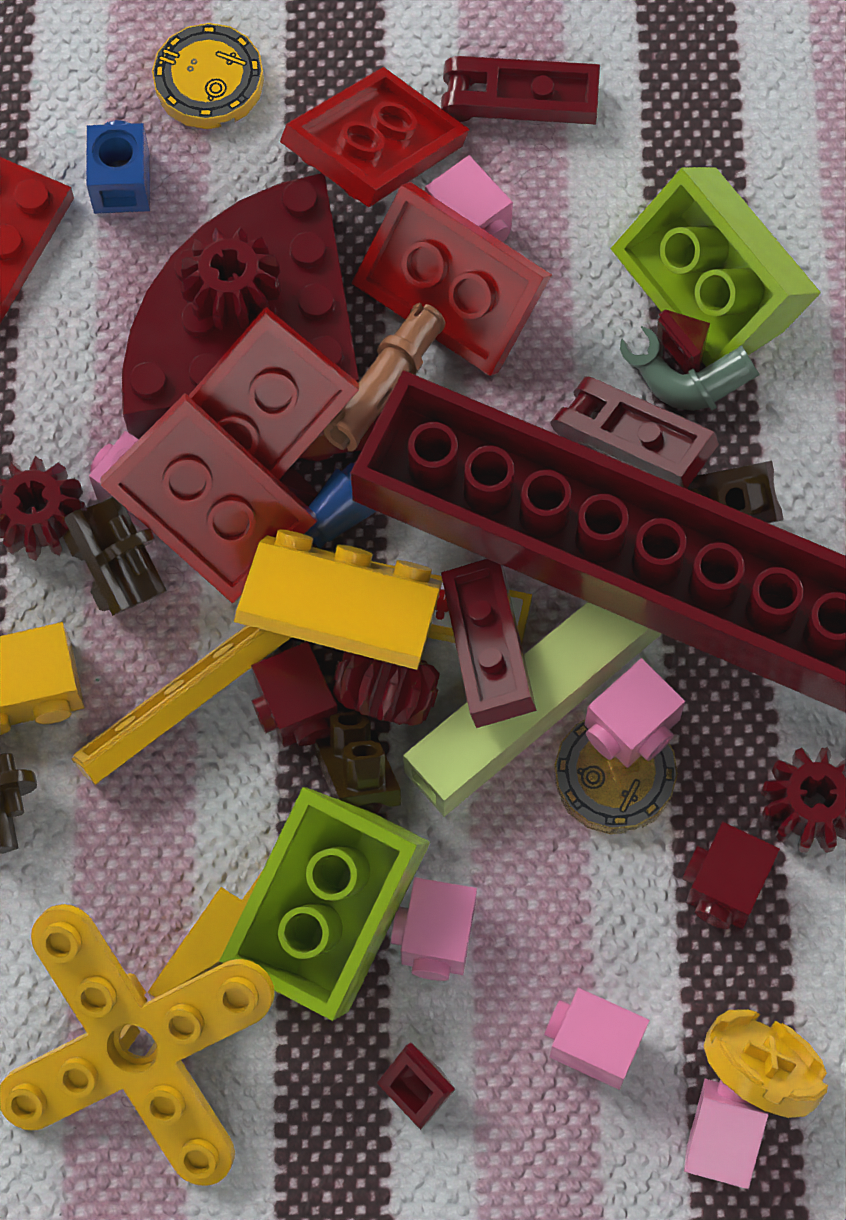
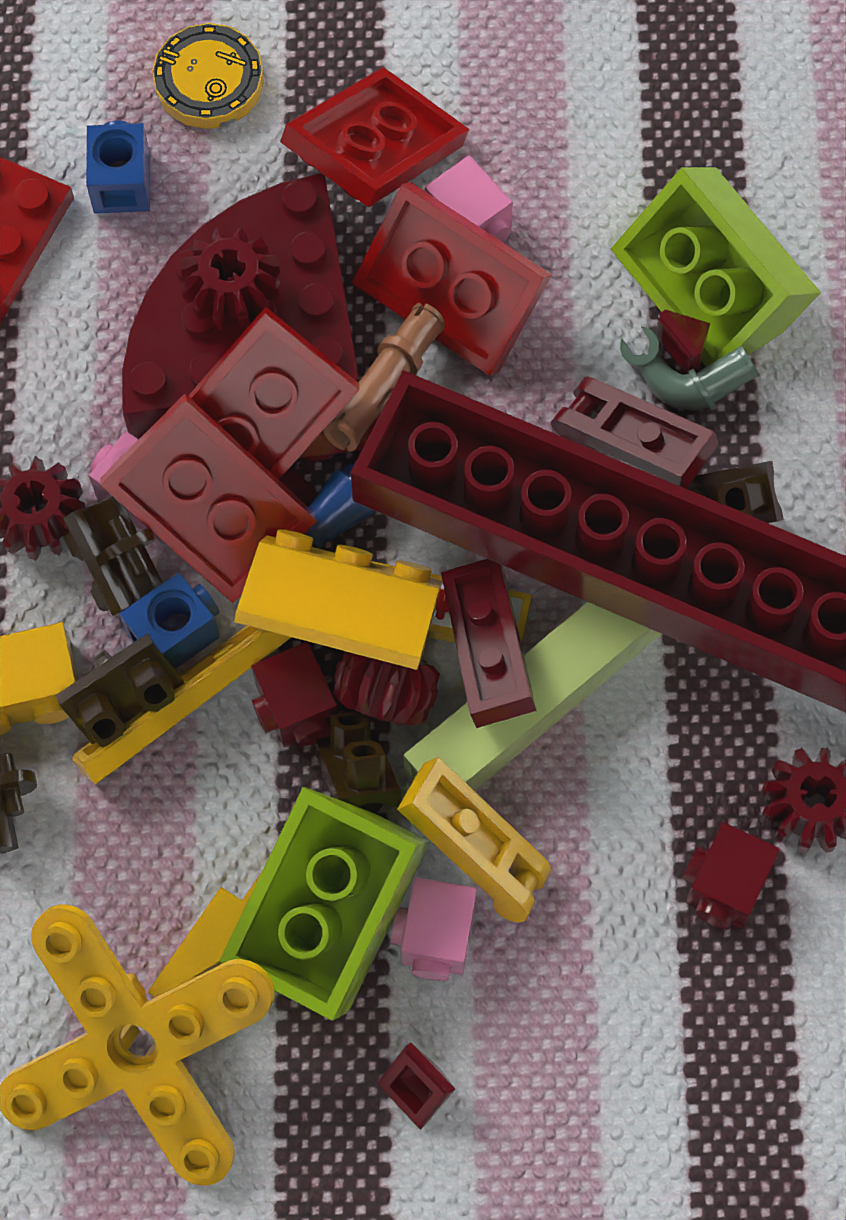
dark red plate [440,56,600,125] -> none
bright pink brick [544,988,650,1090] -> none
tile [554,720,678,835] -> none
bright pink brick [584,658,685,768] -> none
bright pink brick [684,1079,768,1189] -> none
yellow tile [703,1010,828,1118] -> none
none -> dark brown hips [56,633,184,747]
none -> blue brick [119,572,220,668]
none -> yellow plate [397,757,551,923]

